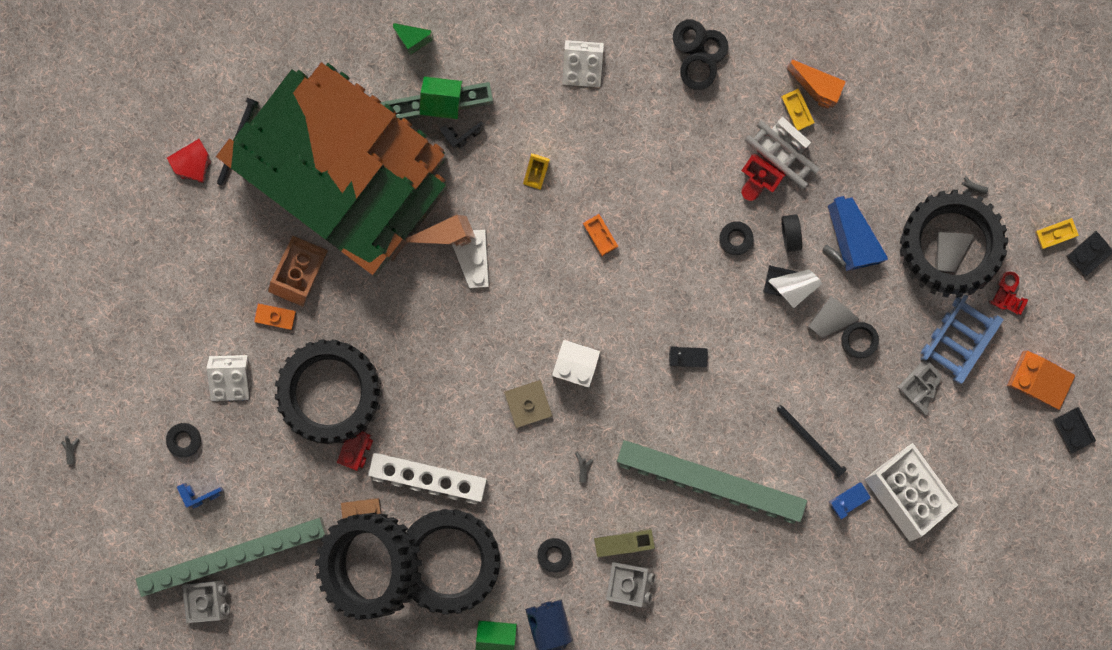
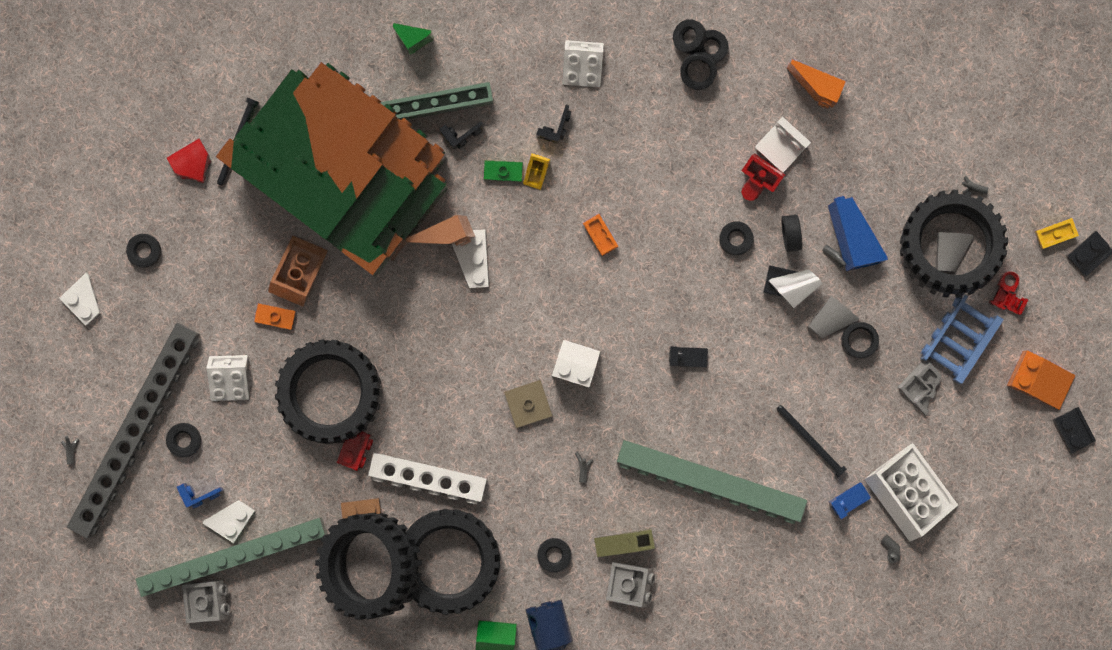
green slope [419,77,462,119] -> none
light grey bar [744,120,820,189] -> none
yellow plate [781,88,815,131] -> none
none -> white wing [59,273,101,326]
none -> dark grey brick [67,323,200,538]
none -> black tyre [126,234,161,268]
none -> white wing [203,500,255,543]
none -> green plate [484,160,523,182]
none -> black bracket [536,104,572,144]
none -> dark grey arm [881,535,900,564]

